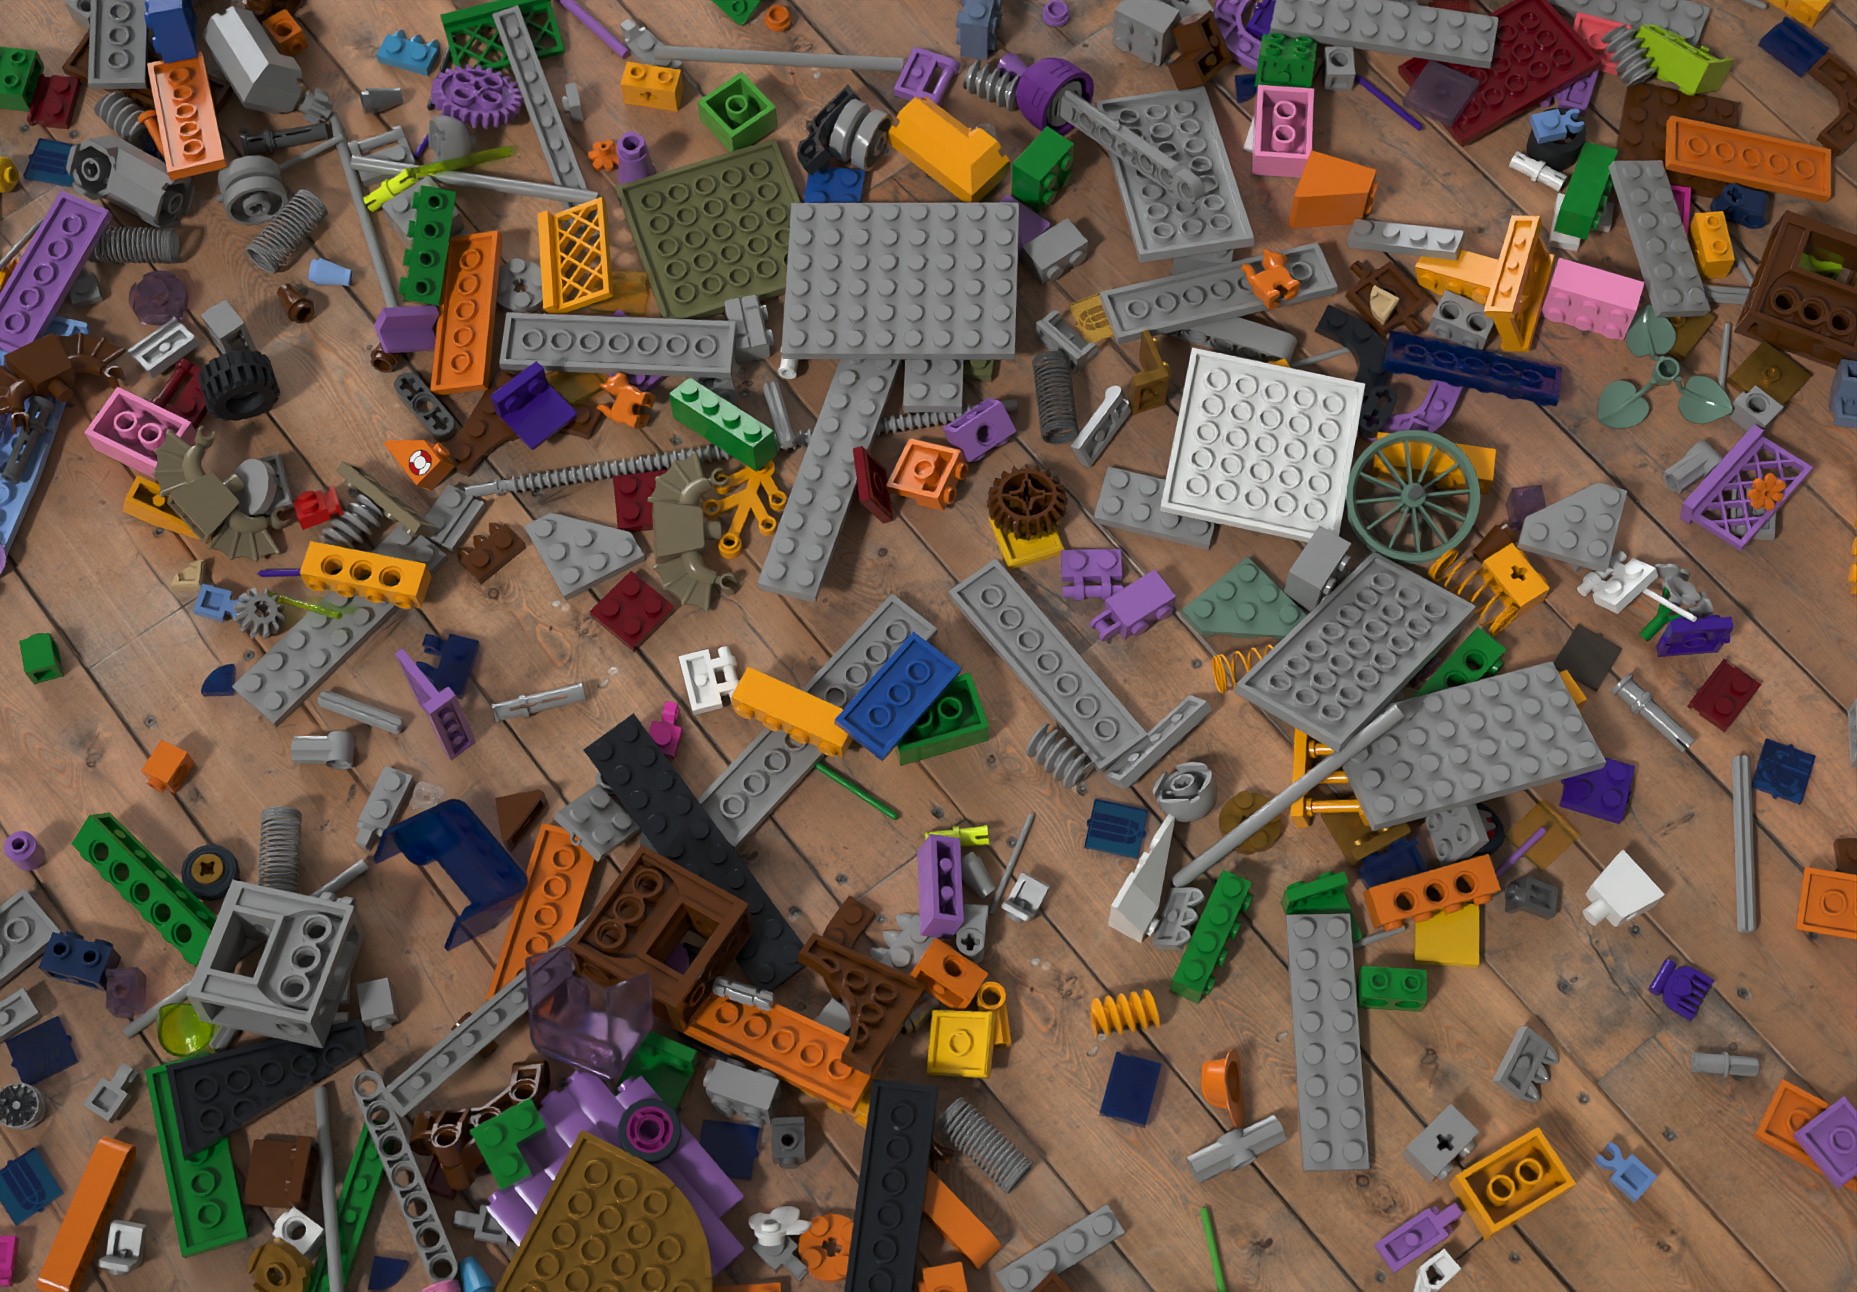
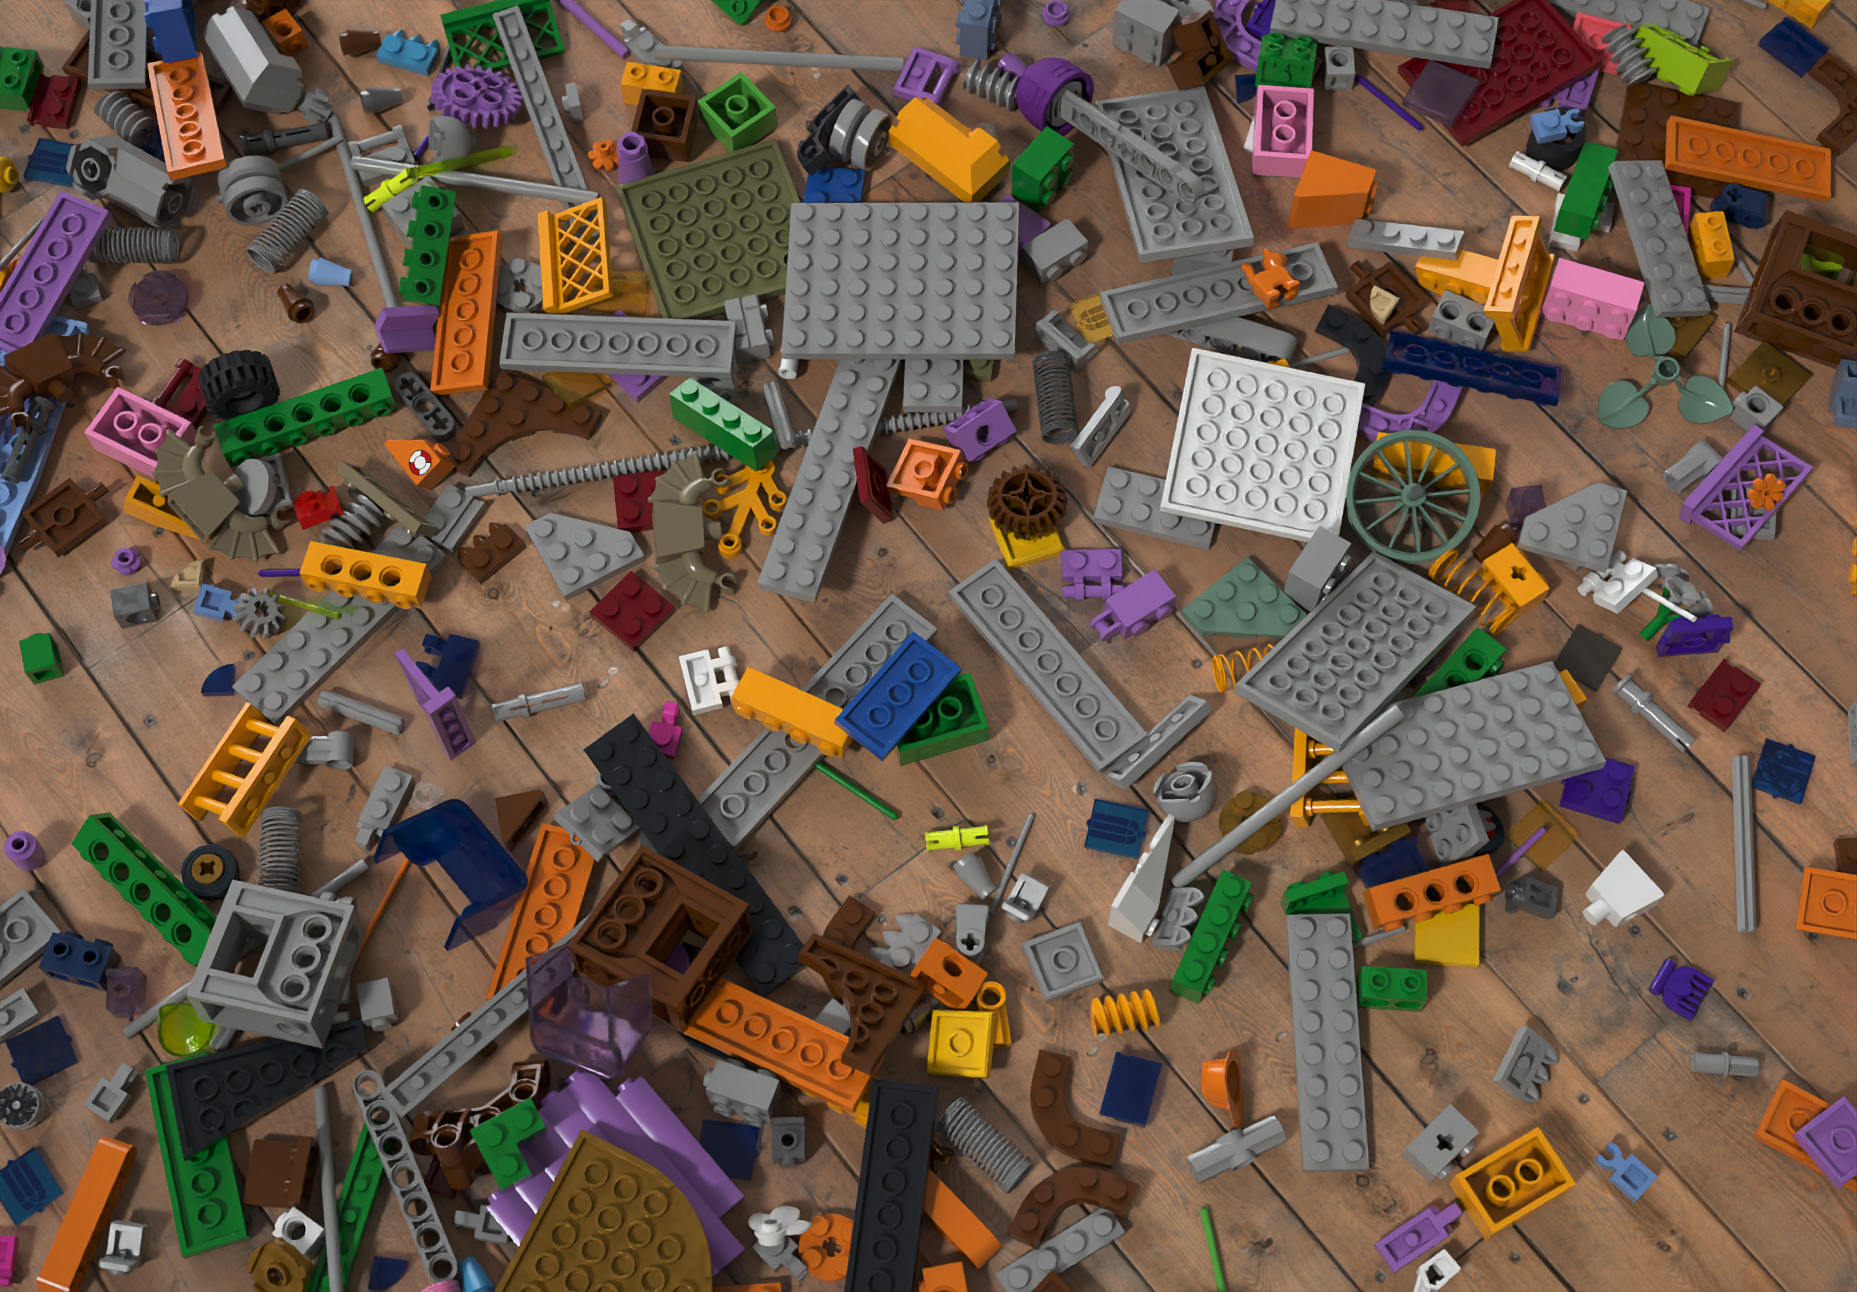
light grey plate [128,317,200,378] -> none
orange piece [137,110,165,160] -> none
orange brick [141,739,195,794] -> none
light grey brick [201,300,257,354] -> none
dark purple bracket [490,361,577,450] -> none
orange animal [596,372,656,429] -> none
green bracket [614,1026,700,1111] -> none
wheel [618,1098,681,1164] -> none
light grey axle [712,976,775,1011] -> none
medium lavender brick [917,834,964,939] -> none
light grey piece [1025,723,1095,789] -> none
pearl gold bracket [1129,329,1171,415] -> none
black beam [1357,385,1397,438] -> none
none -> reddish brown plate [18,478,109,558]
none -> flat silver brick [110,582,161,629]
none -> medium lavender plate [112,547,142,575]
none -> light orange fence [178,702,312,838]
none -> green brick [213,368,398,468]
none -> reddish brown cone [339,30,381,57]
none -> orange axle [357,857,411,959]
none -> reddish brown brick [631,89,699,162]
none -> reddish brown plate [1007,1167,1141,1250]
none -> light grey plate [1021,921,1105,1003]
none -> reddish brown plate [1030,1049,1120,1169]

